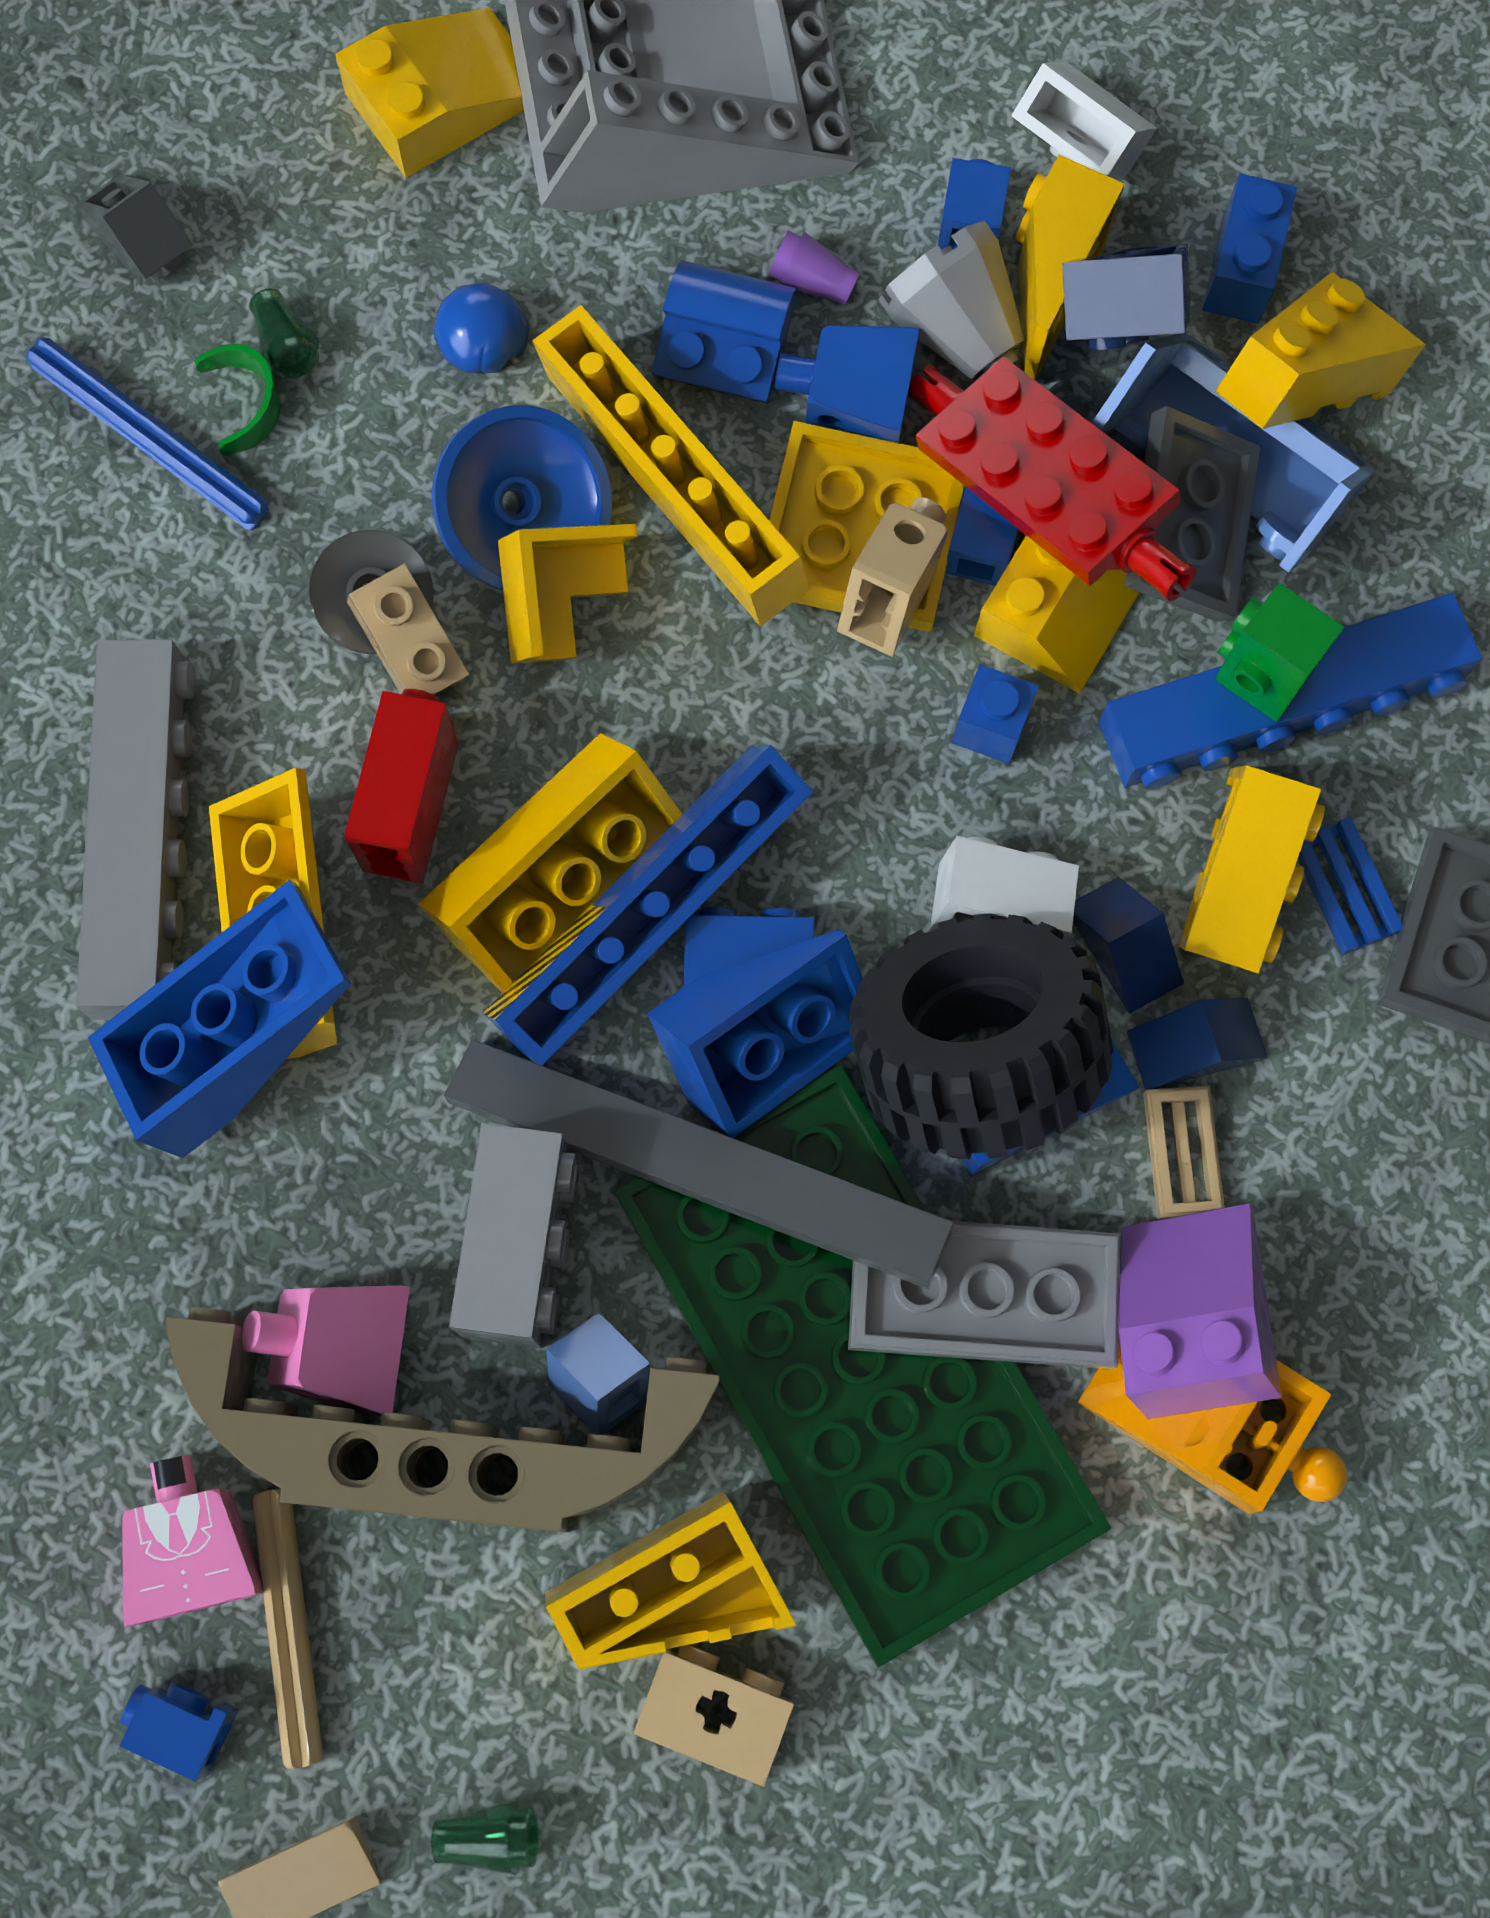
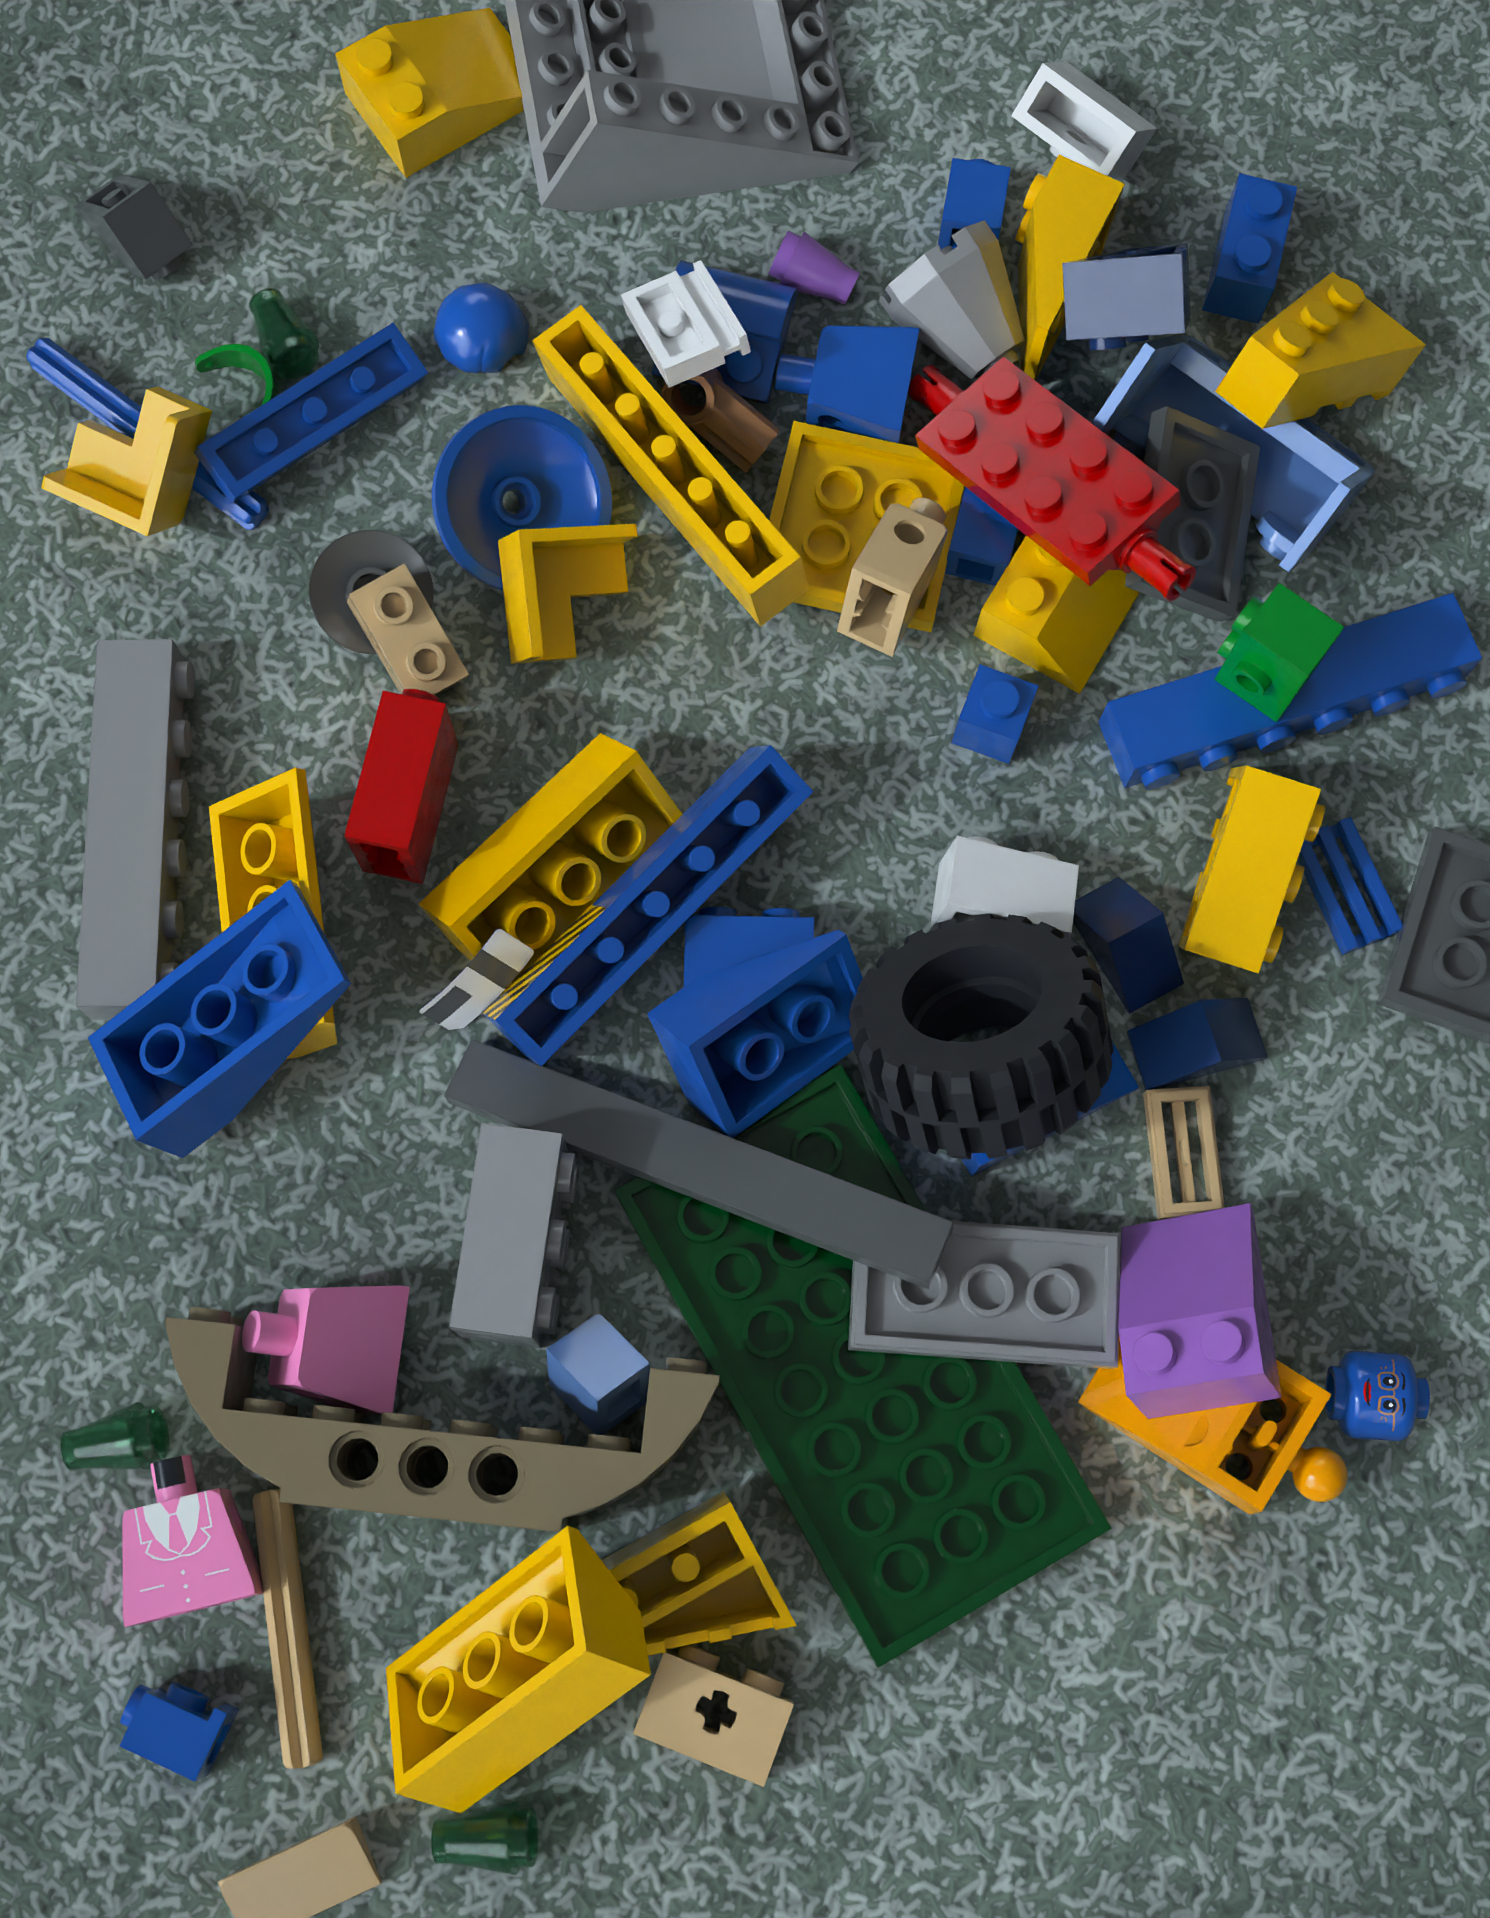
none -> yellow panel [41,386,212,536]
none -> clear green cone [60,1402,169,1471]
none -> blue plate [194,323,429,504]
none -> yellow slope [386,1526,651,1813]
none -> white sticker [419,929,534,1030]
none -> white plate [621,260,751,388]
none -> medium nougat piece [661,368,780,473]
none -> blue head [1325,1351,1430,1441]

